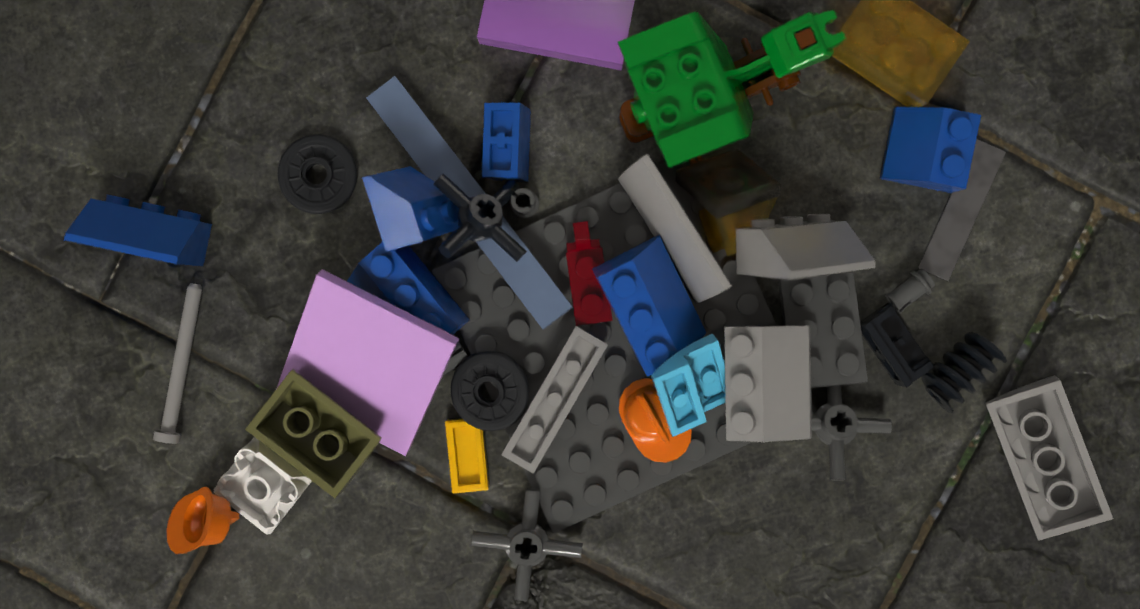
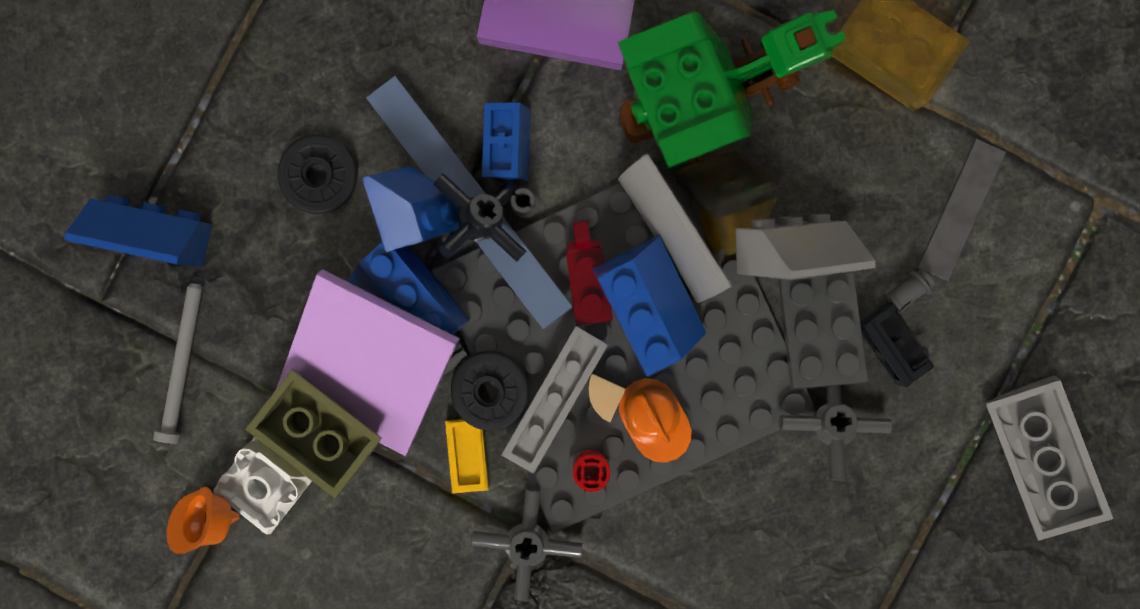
medium azure slope [651,334,726,437] -> none
light grey slope [724,325,812,442] -> none
blue slope [880,107,981,193] -> none
black piece [921,332,1007,414] -> none
none -> red wheel [573,449,610,492]
none -> tan tile [588,373,625,423]

